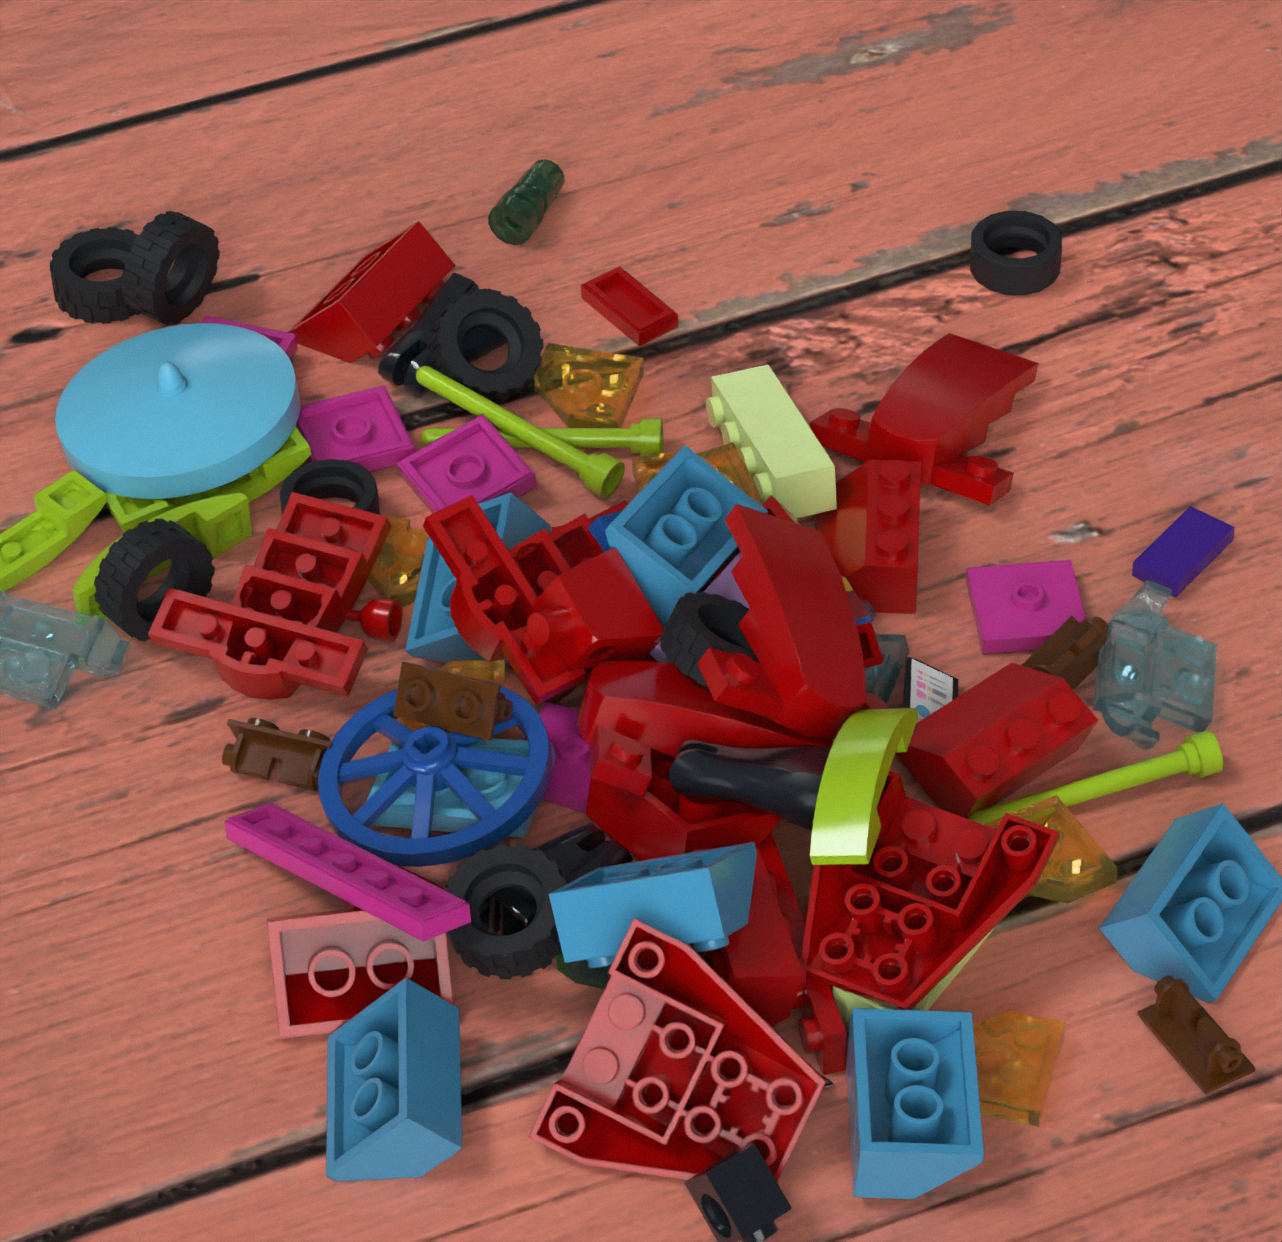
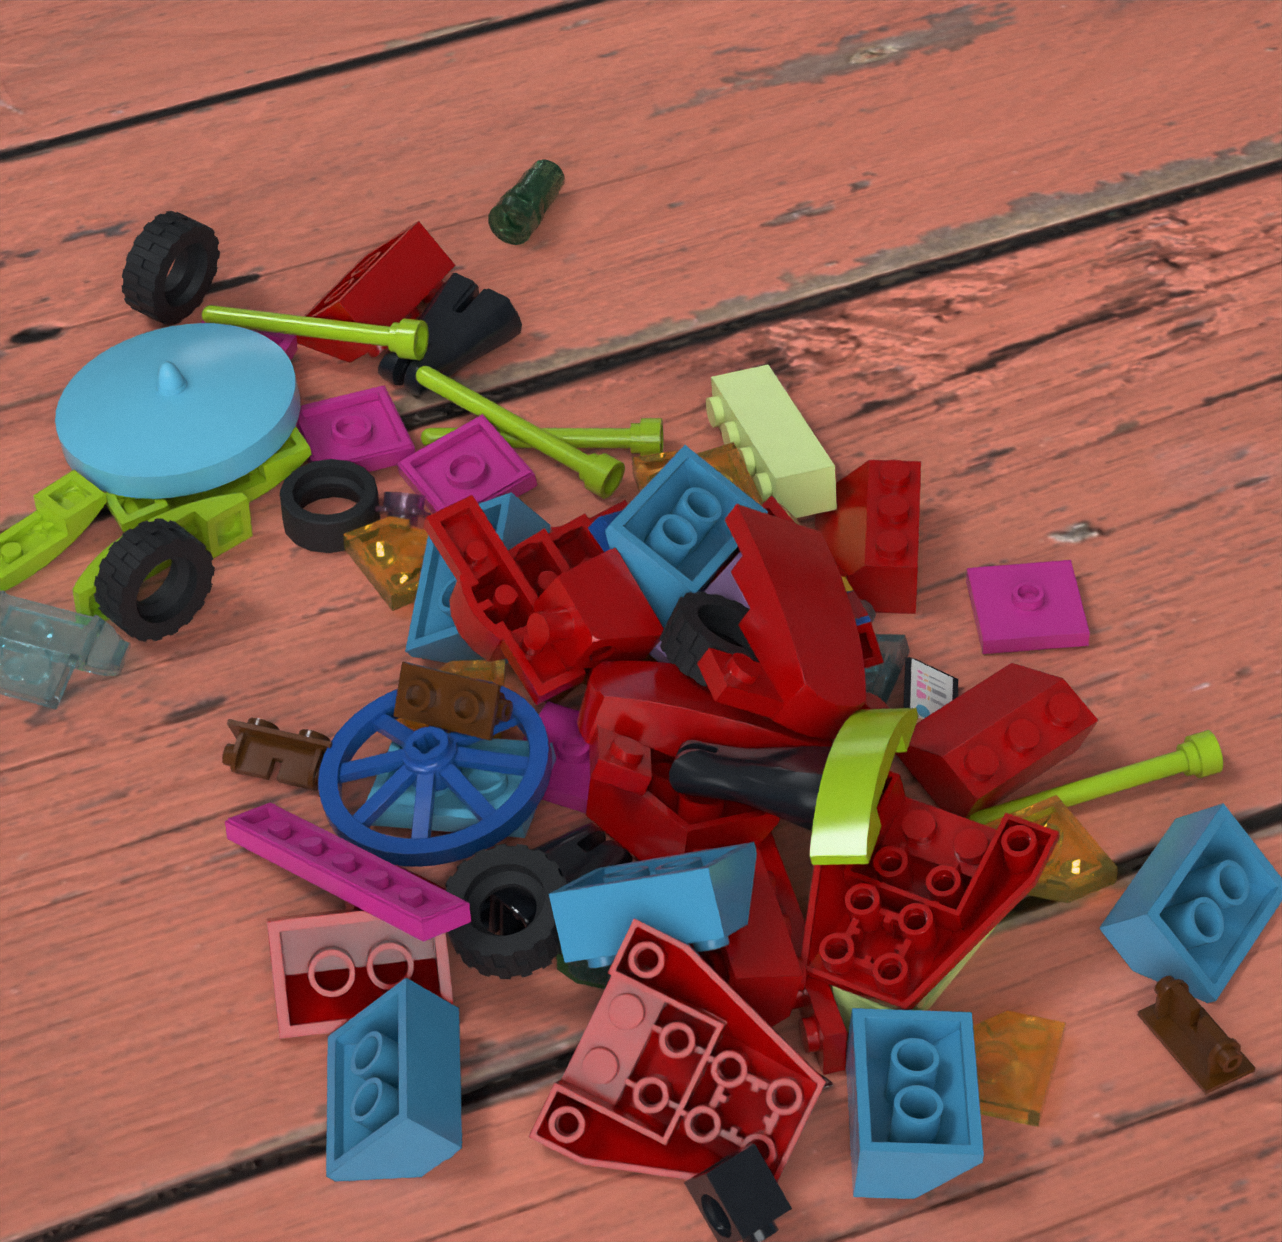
black tyre [50,227,141,324] -> none
red slope [148,492,392,700] -> none
red hinge [346,598,403,642] -> none
black tyre [427,289,544,404] -> none
clear yellow plate [534,343,644,428] -> none
red tile [581,266,678,347] -> none
red slope [809,333,1039,505] -> none
black tyre [970,211,1062,295] -> none
reddish brown hinge [1021,616,1110,690] -> none
clear light blue plate [1094,580,1217,750] -> none
dark purple tile [1132,506,1235,597] -> none
none -> lime piece [202,305,429,360]
none -> clear purple plate [375,492,431,527]

